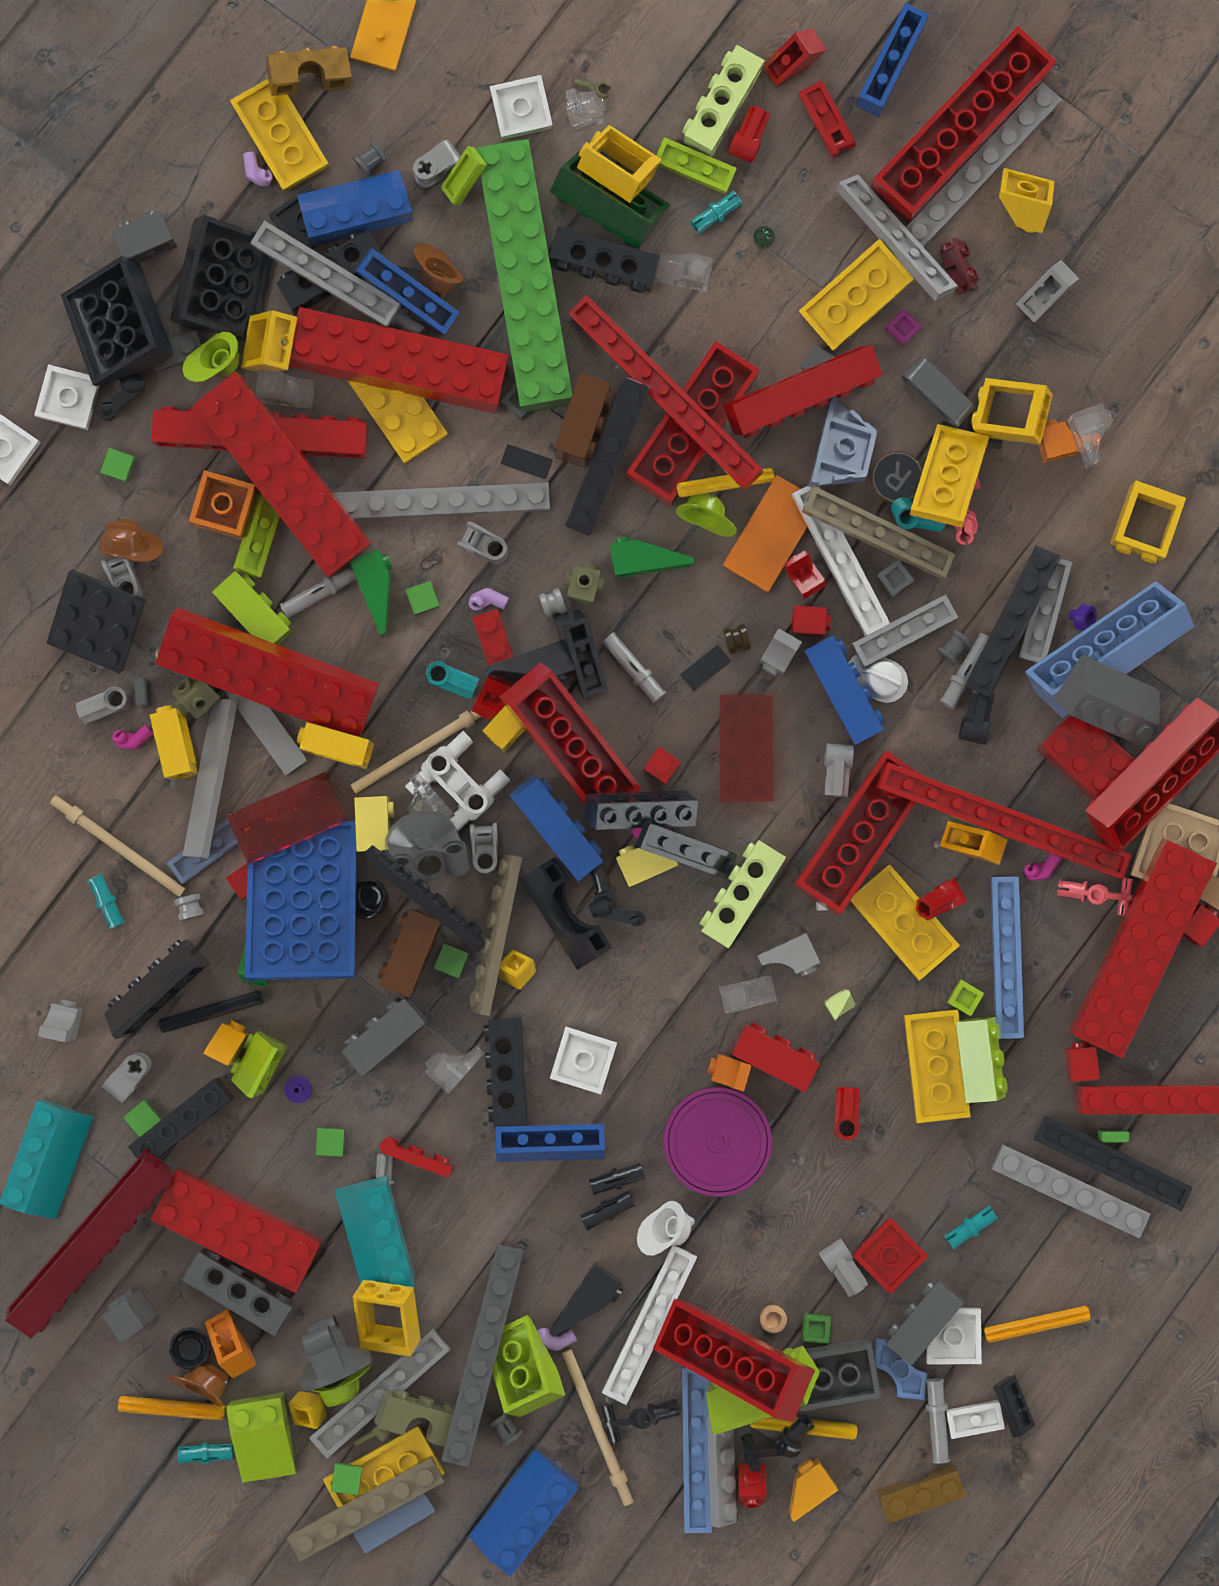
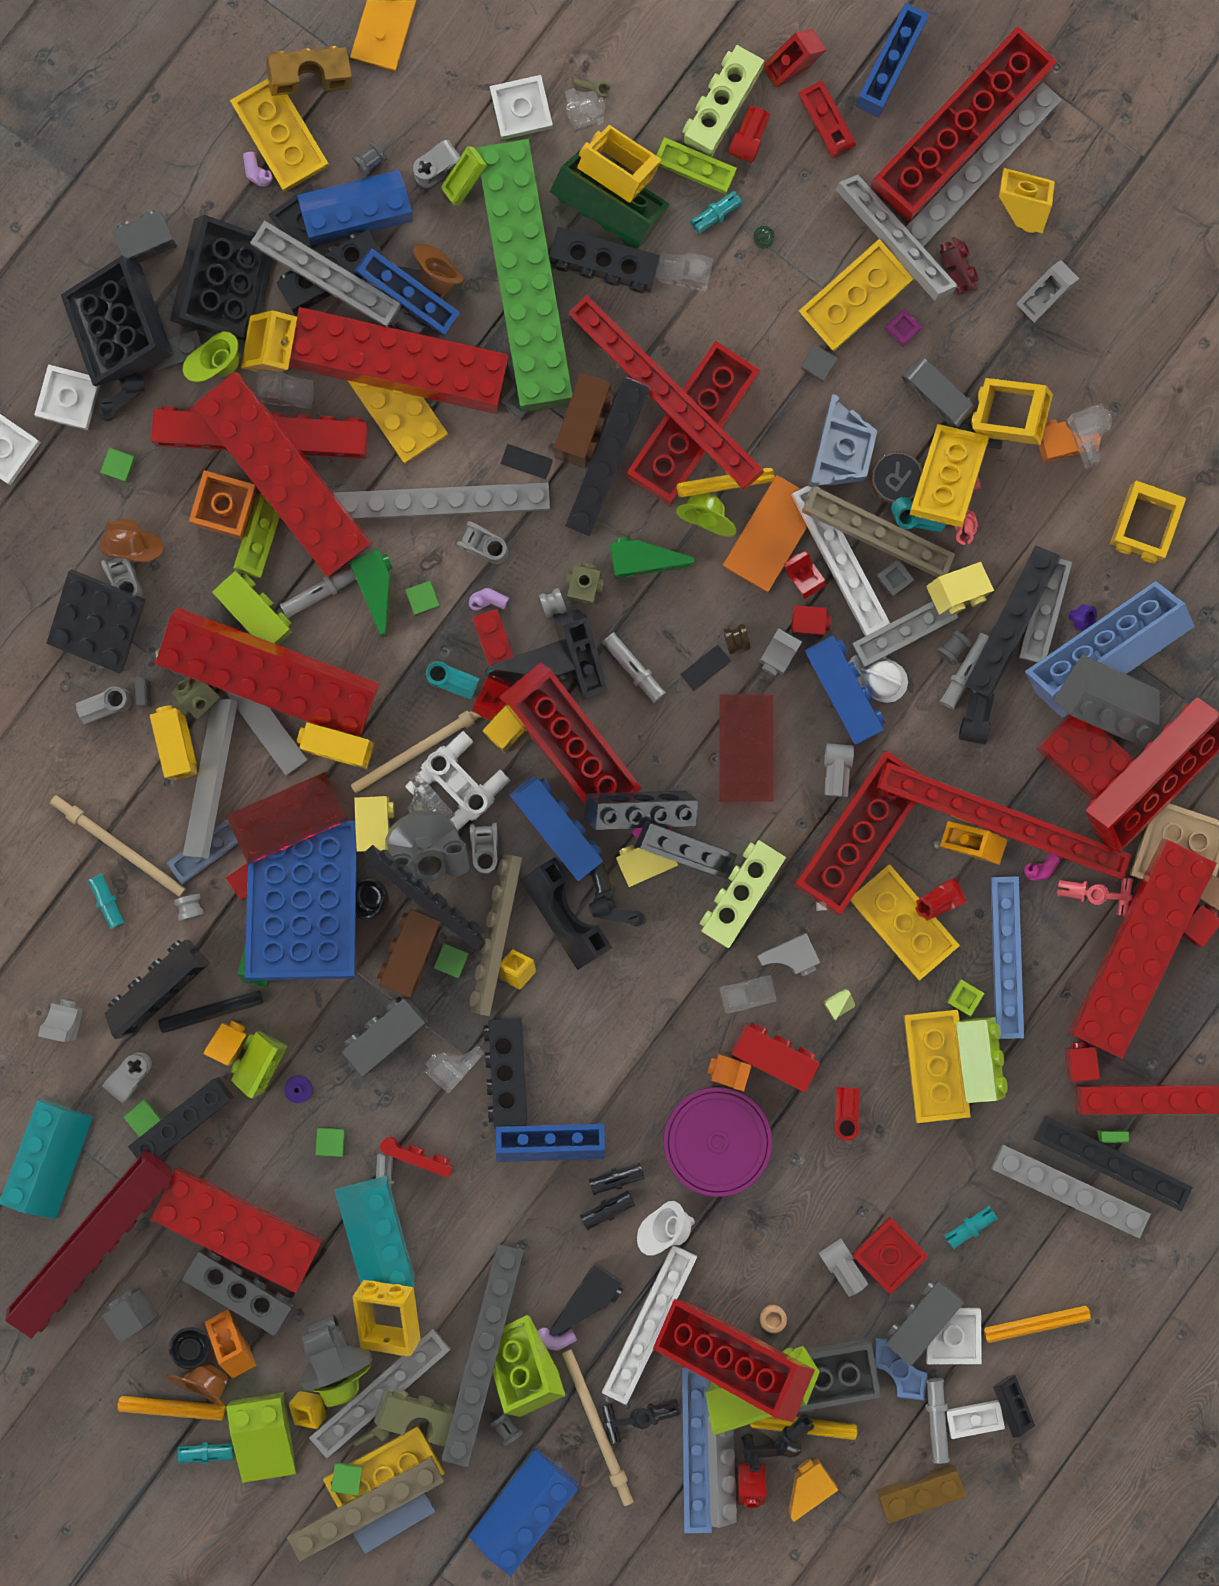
dark pink arm [112,724,154,750] -> none
white plate [550,1027,617,1094] -> none
red brick [643,747,681,785] -> none
red brick [723,345,883,438] -> none
bright green tile [801,1313,831,1344] -> none
none -> light yellow brick [926,562,994,615]

